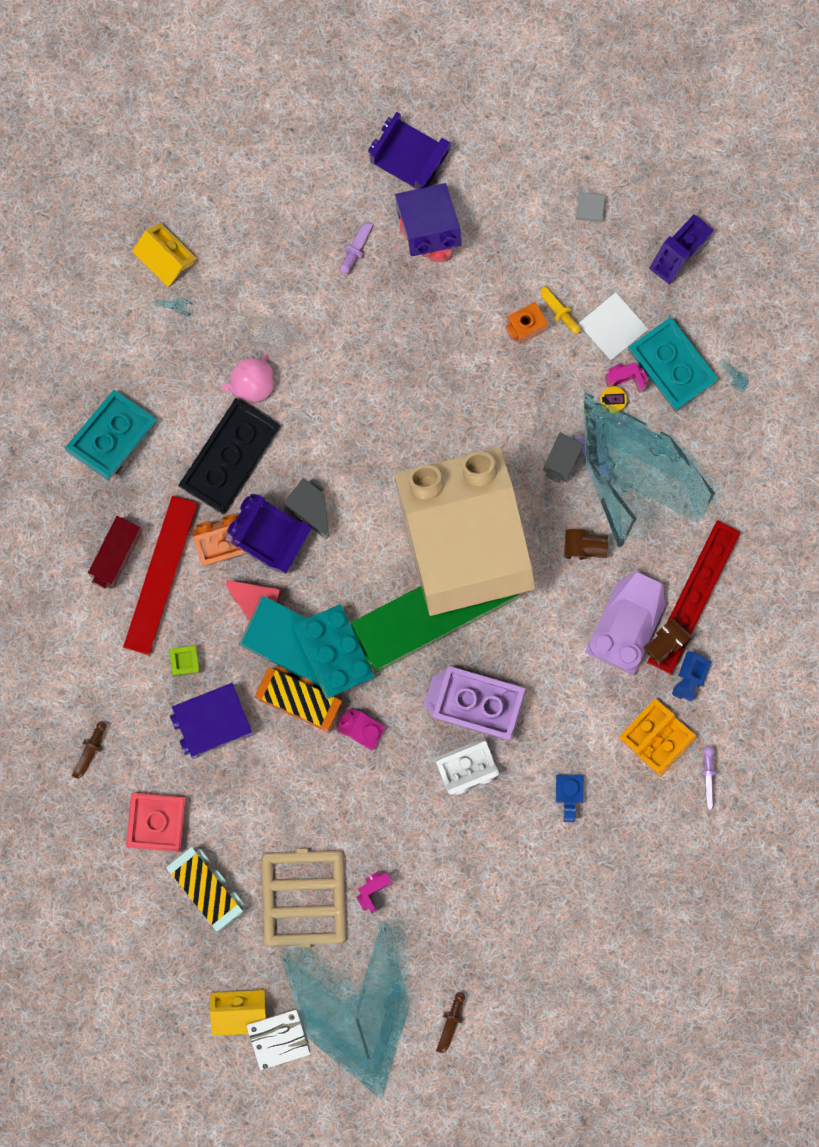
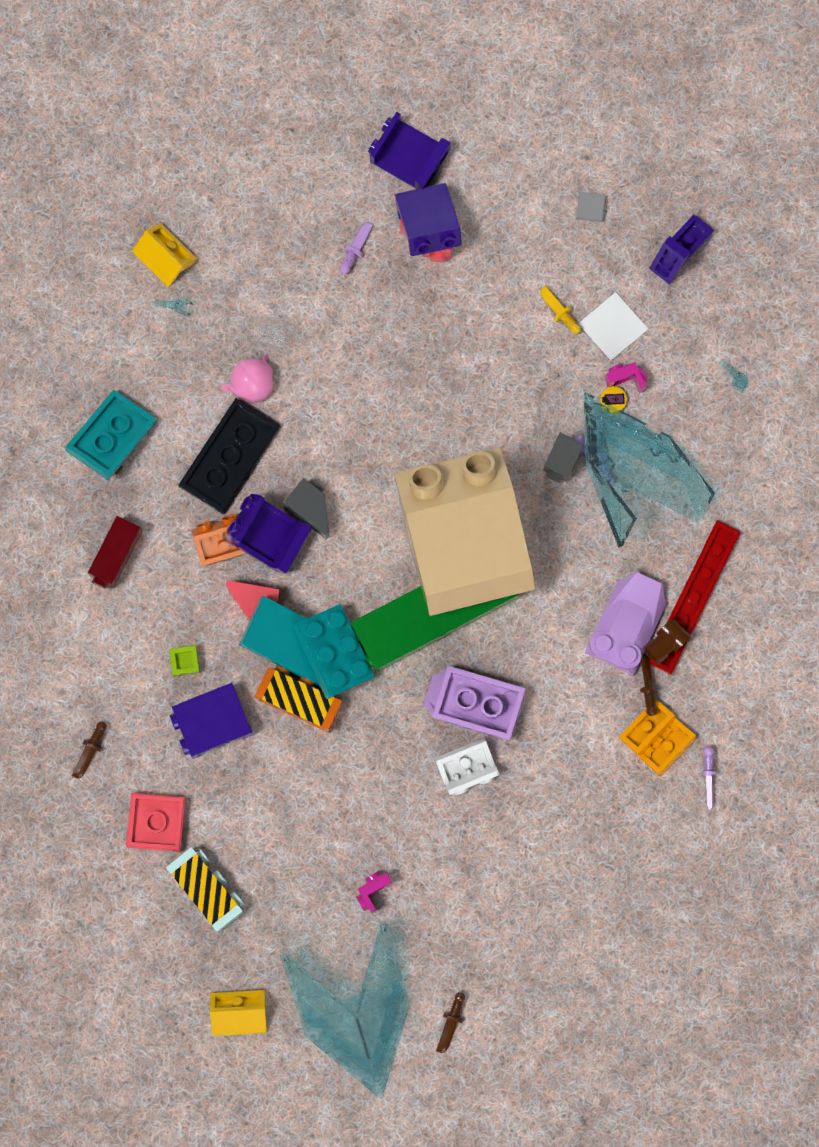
red tile [123,496,198,656] -> none
white sticker [246,1010,310,1070] -> none
tan bar [262,849,346,948] -> none
dark pink bracket [337,708,386,751] -> none
orange brick [505,302,548,345] -> none
blue plate [556,775,584,822] -> none
reddish brown piece [564,529,608,560] -> none
teal plate [628,317,718,412] -> none
blue plate [672,651,711,701] -> none
none -> reddish brown piece [640,655,657,716]

